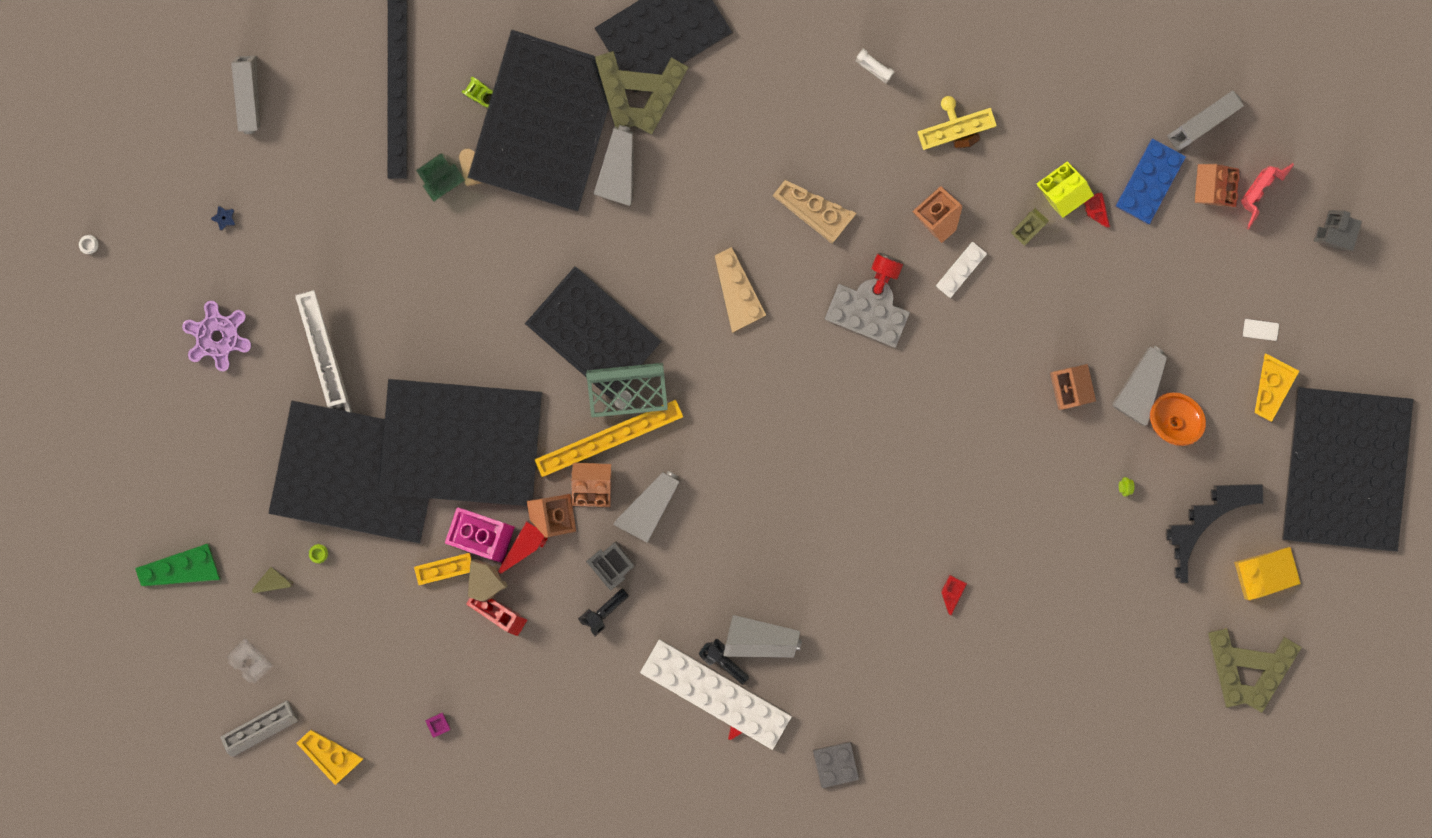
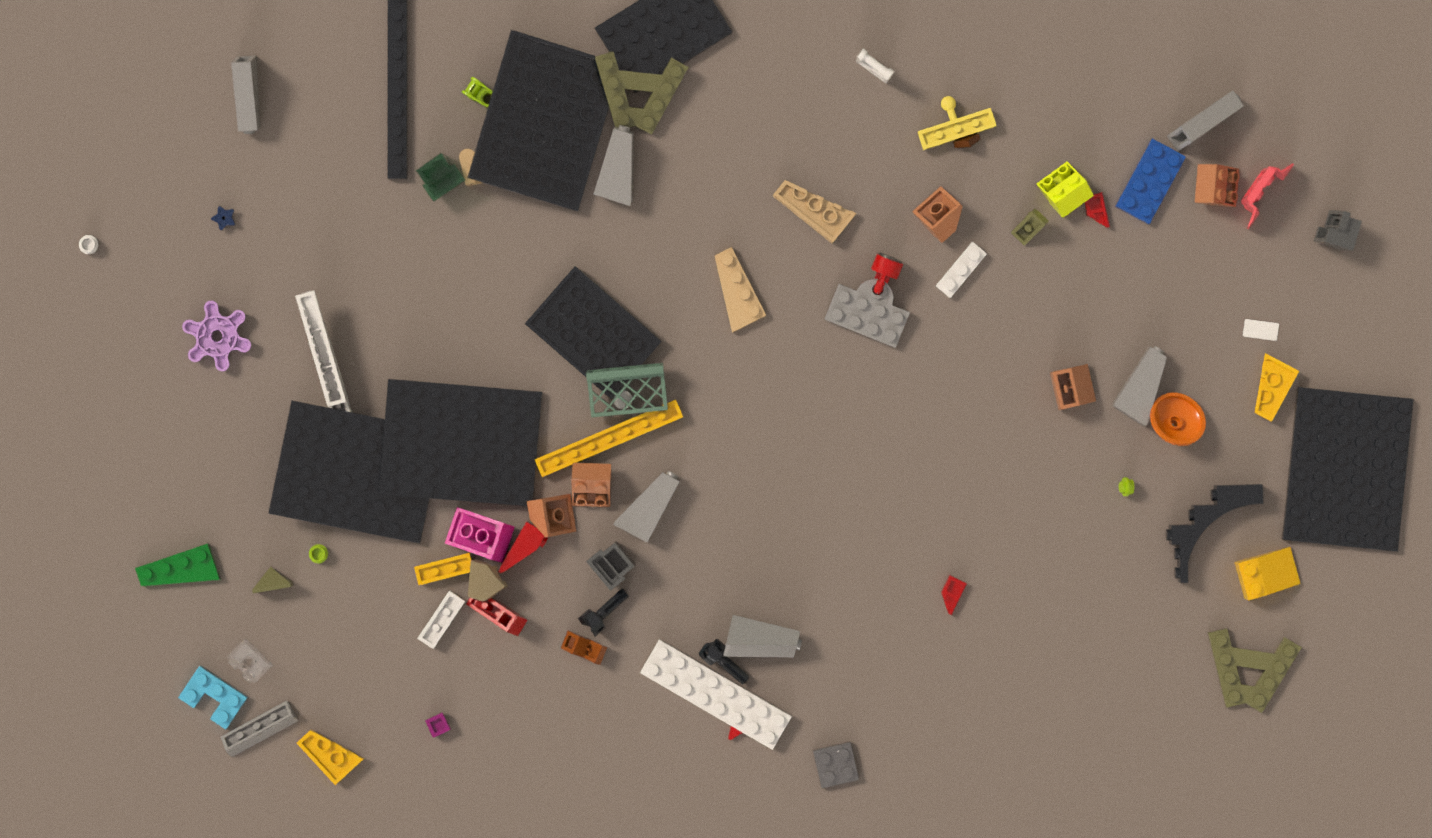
none -> medium azure plate [178,665,248,730]
none -> white plate [417,590,465,649]
none -> dark orange slope [561,631,607,665]

